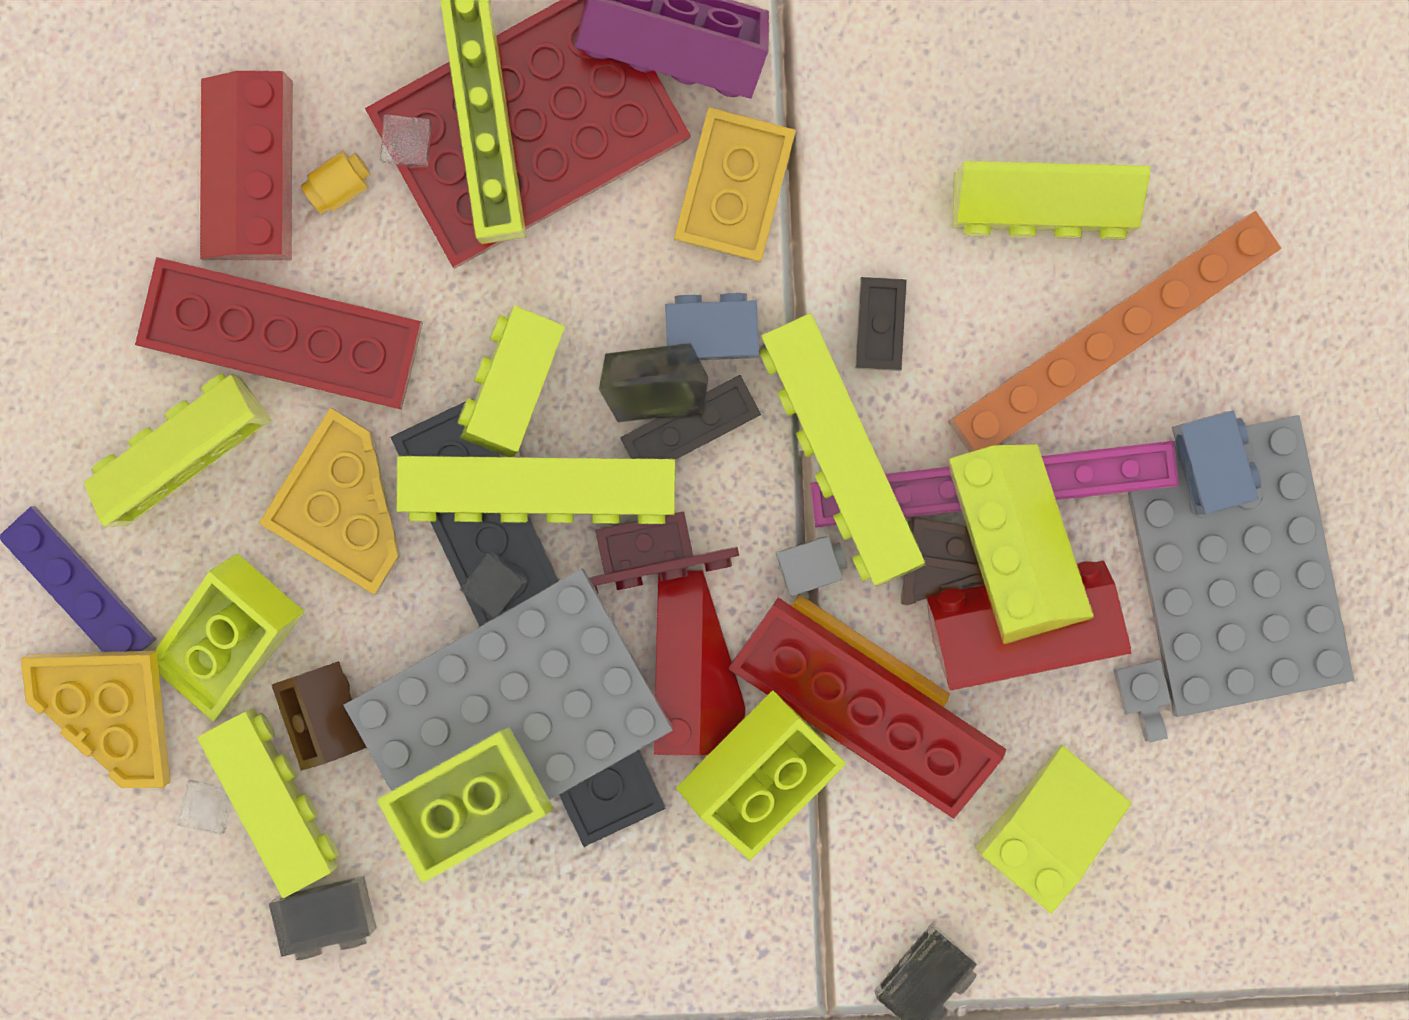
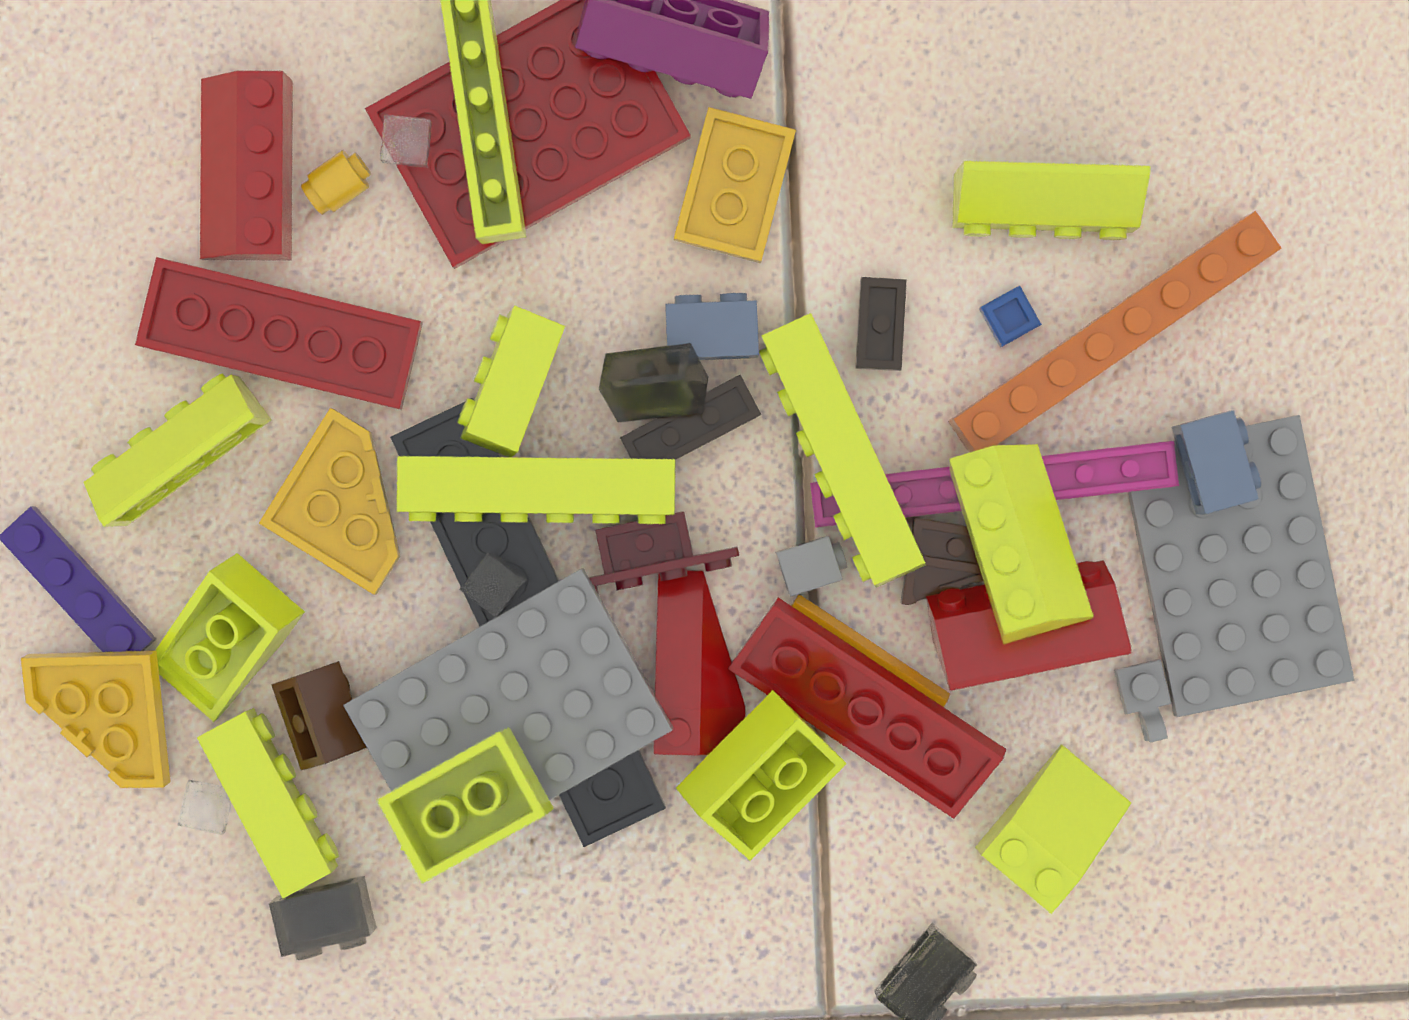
none -> blue tile [979,285,1042,348]

